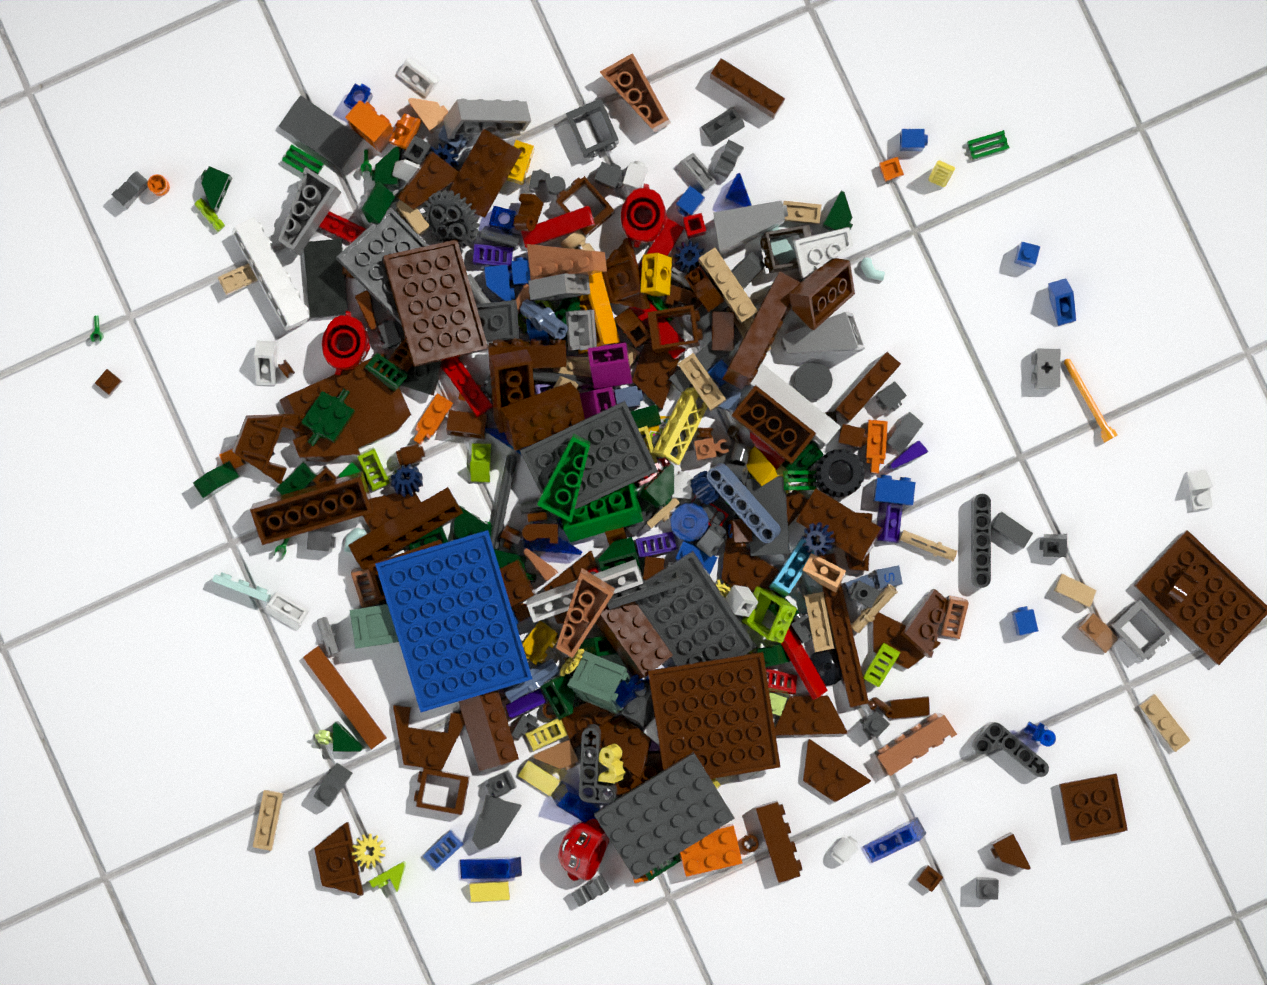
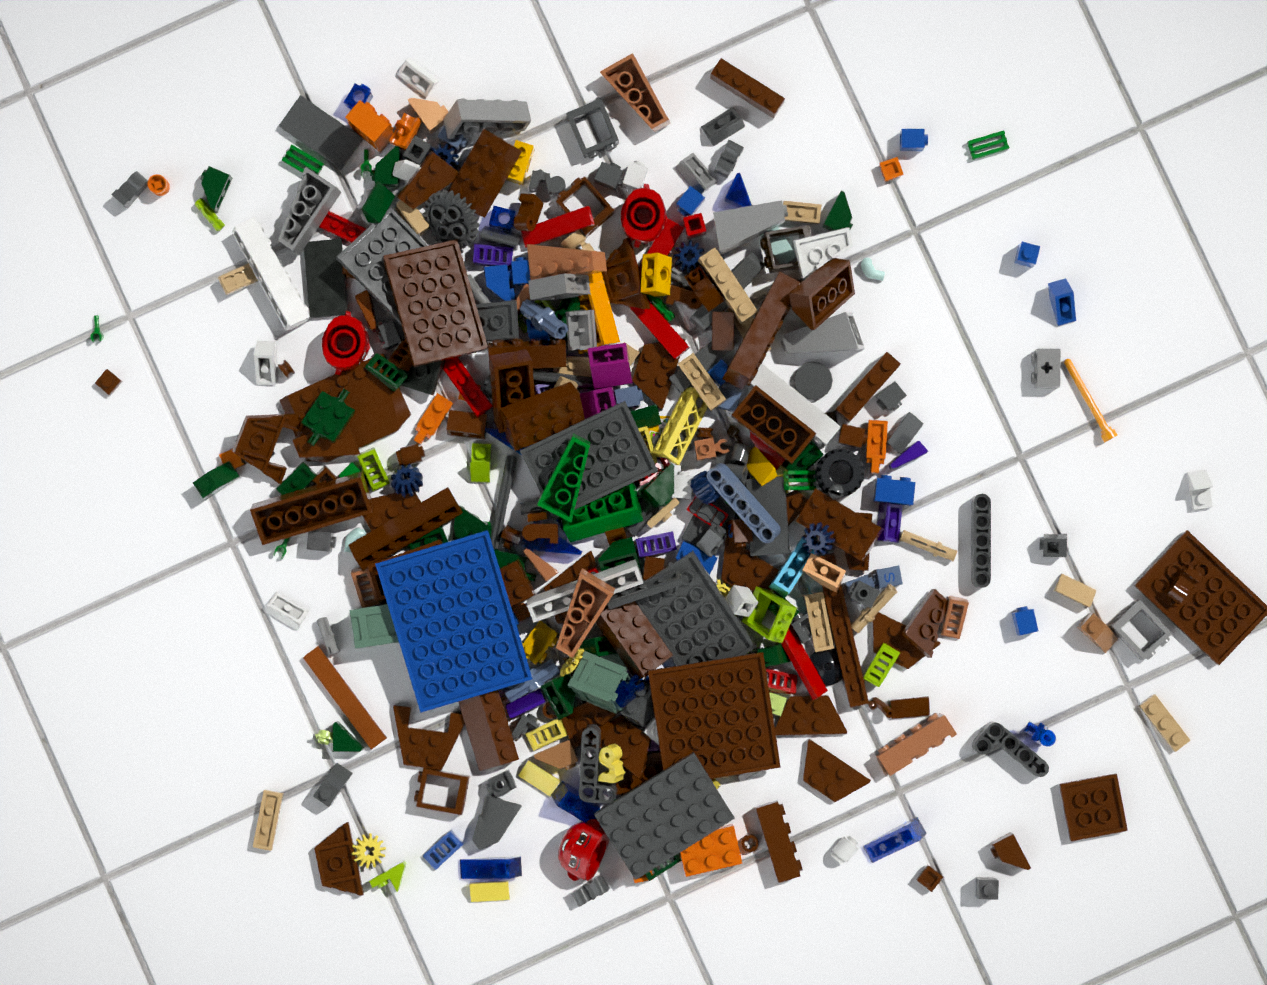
light aqua plate [212,572,271,602] -> none
reddish brown slope [614,308,651,350] -> none
reddish brown window [648,305,703,354] -> none
blue tile [670,503,709,541] -> none
dark grey brick [861,710,890,738] -> none
light yellow slope [928,160,955,187] -> none
dark grey slope [991,511,1033,549] -> none
none -> dark grey hinge [828,484,844,500]

